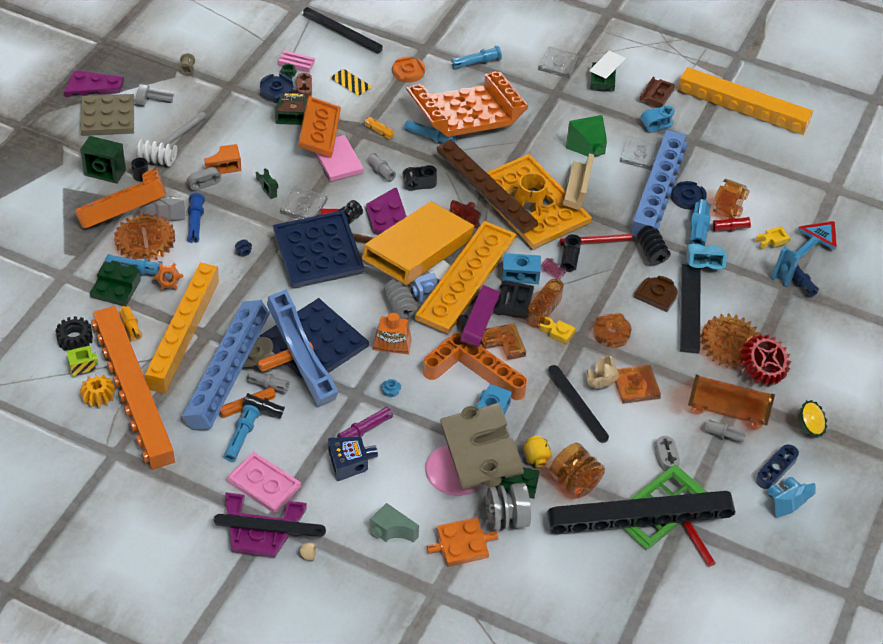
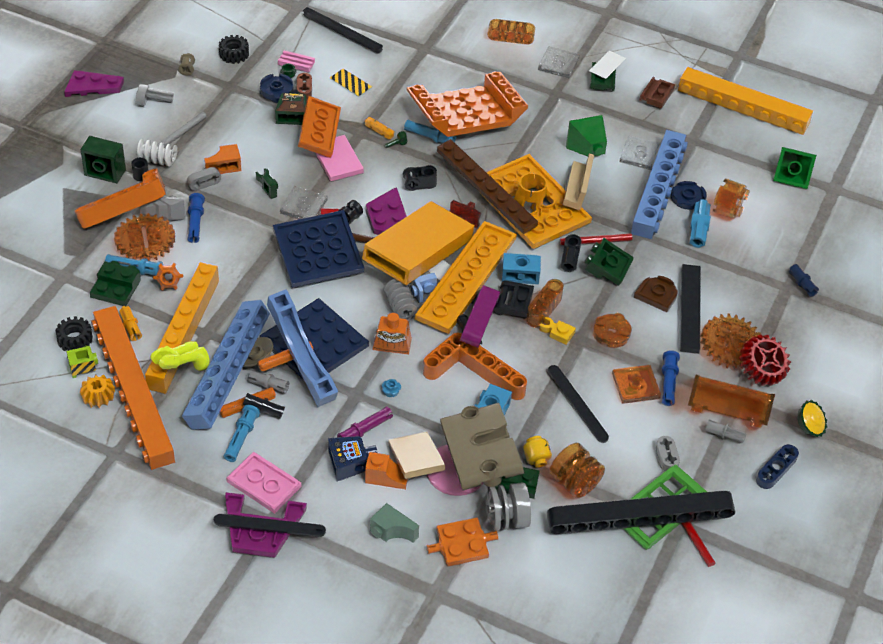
dark tan plate [81,94,134,136] -> none
dark blue plate [235,239,252,256] -> none
tan hinge [300,543,316,561] -> none
light grey pin [367,153,396,181] -> none
orange tile [392,56,425,82] -> none
dark azure pin [451,45,502,69] -> none
clear orange plate [481,323,526,360] -> none
clear pink pin [542,258,566,280] -> none
tan hair [587,356,619,389] -> none
black piece [637,226,671,265] -> none
dark azure piece [640,106,675,132] -> none
medium azure brick [686,244,727,269] -> none
red pin [713,217,751,232] -> none
yellow plate [755,226,791,249] -> none
dark azure connector [767,477,816,518] -> none
dark azure piece [771,221,837,287] -> none
none -> neon yellow piece [150,341,210,371]
none -> black tyre [218,35,249,64]
none -> orange arch [365,452,408,490]
none -> dark green hand [385,131,408,148]
none -> tan tile [389,432,445,479]
none -> clear orange beam [487,19,536,44]
none -> dark green plate [584,238,634,286]
none -> blue pin [662,350,680,406]
none -> green slope [773,147,817,189]

